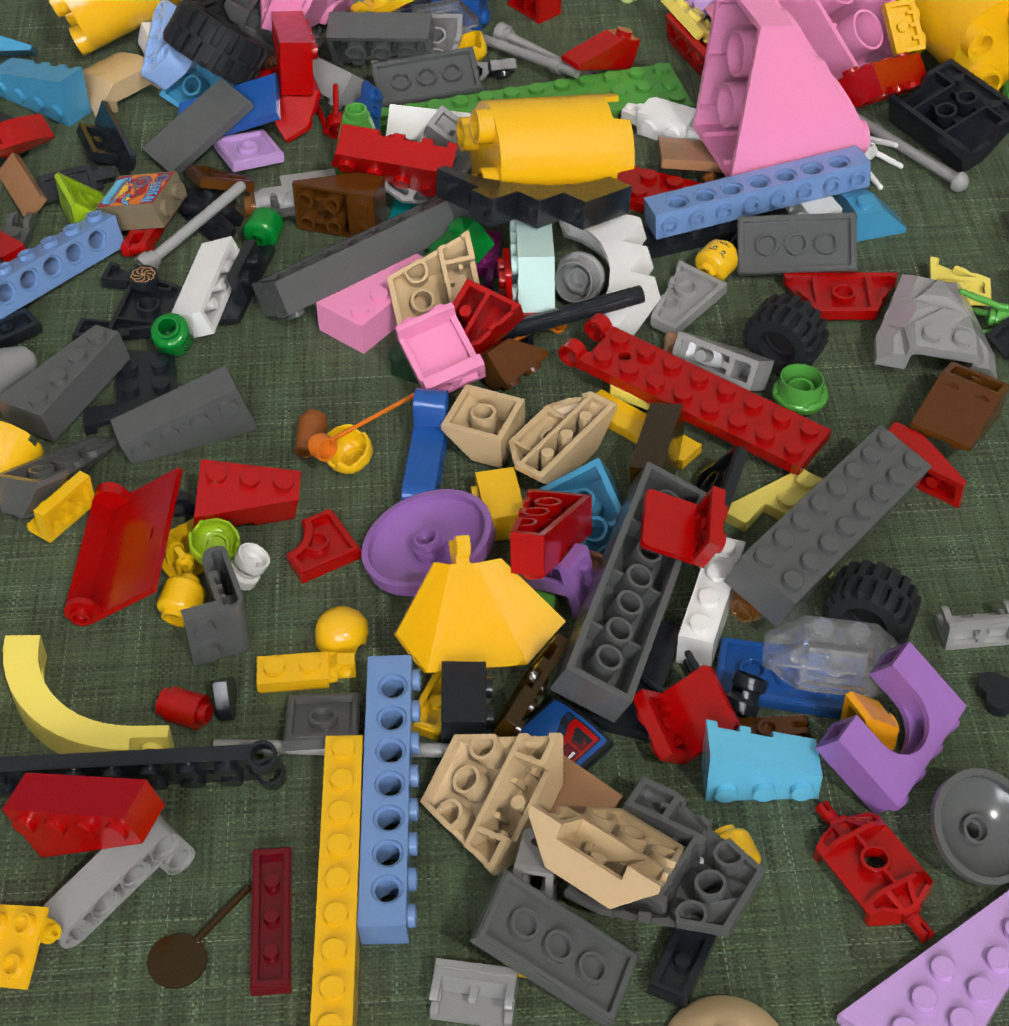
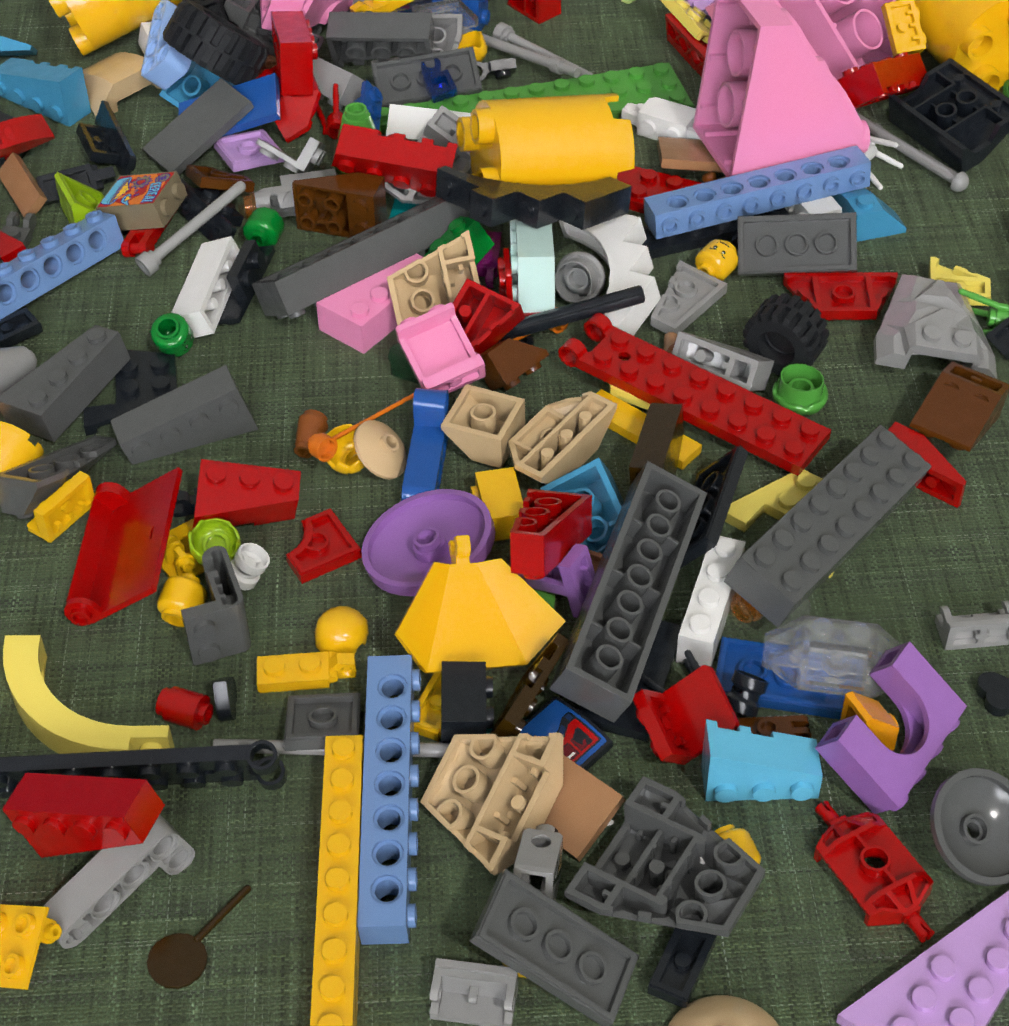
black wing [72,262,182,341] -> none
black tile [128,265,159,292] -> none
dark red tile [250,847,293,996] -> none
tan wedge [527,804,685,909] -> none
red slope [561,26,641,70] -> none
red bracket [640,486,728,568] -> none
black tyre [822,560,921,653] -> none
none -> light grey bracket [256,137,327,173]
none -> tan dish [354,420,407,480]
none -> clear blue plate [421,58,458,103]

